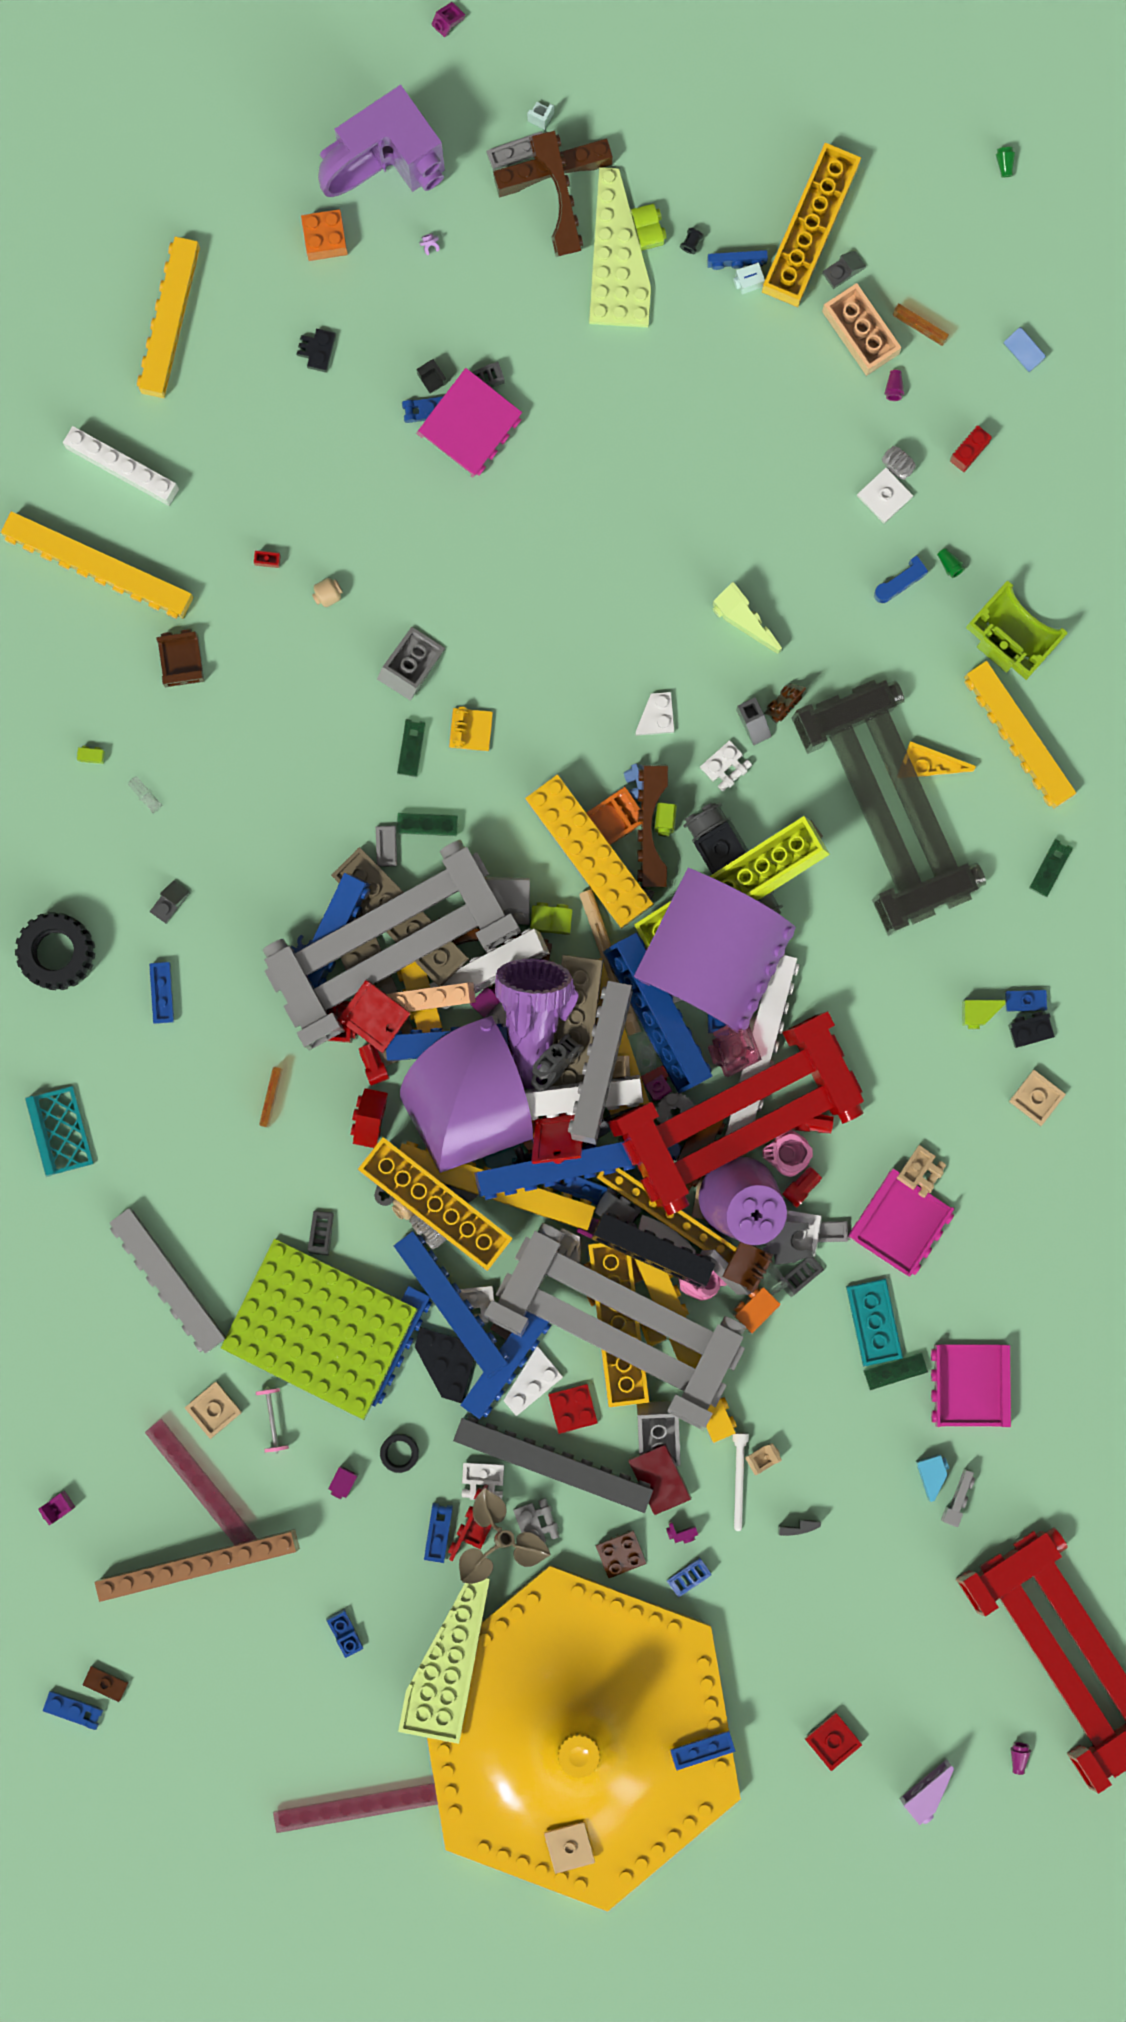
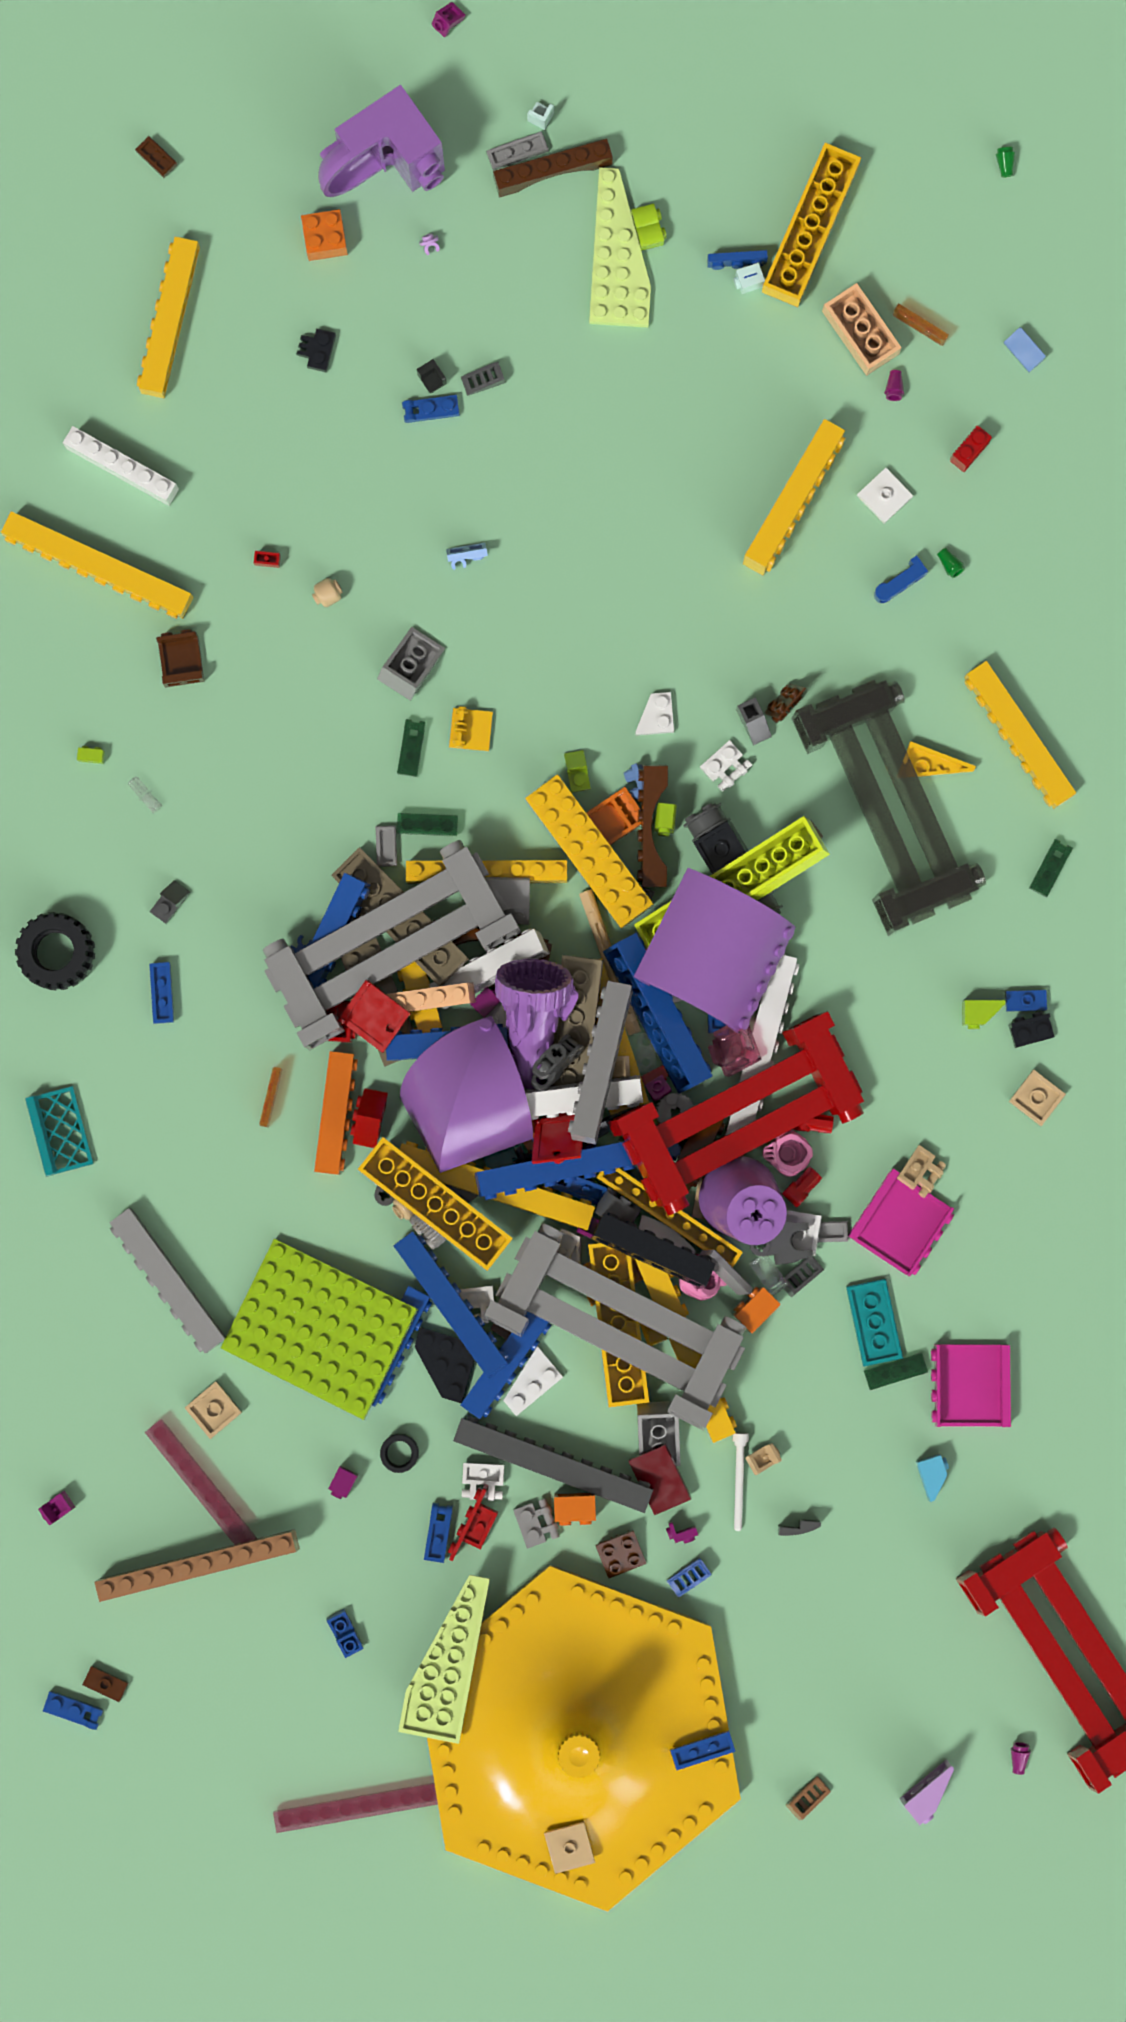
axle [256,1386,289,1454] -> none
dark grey slope [308,1211,334,1256] -> none
red piece [358,1044,390,1086] -> none
dark pink panel [416,368,522,478] -> none
dark tan plant [459,1489,551,1584] -> none
reddish brown arch [529,131,583,257] -> none
lime brick [530,902,572,935] -> none
red plate [548,1384,598,1434] -> none
black bush [680,228,704,254] -> none
yellowish green wedge [712,582,782,654] -> none
reddish brown hinge [722,1242,773,1292] -> none
red plate [804,1712,862,1771] -> none
dark grey slope [822,251,866,289] -> none
light grey gear [882,446,916,480] -> none
light grey plate [941,1469,975,1527] -> none
lime piece [966,581,1067,680] -> none
none -> reddish brown plate [135,136,178,178]
none -> orange brick [314,1051,358,1175]
none -> yellow brick [406,860,567,884]
none -> light blue plate [446,542,488,570]
none -> orange brick [554,1493,596,1526]
none -> lime slope [564,750,591,793]
none -> yellow brick [743,419,846,576]
none -> medium nougat slope [786,1776,831,1820]

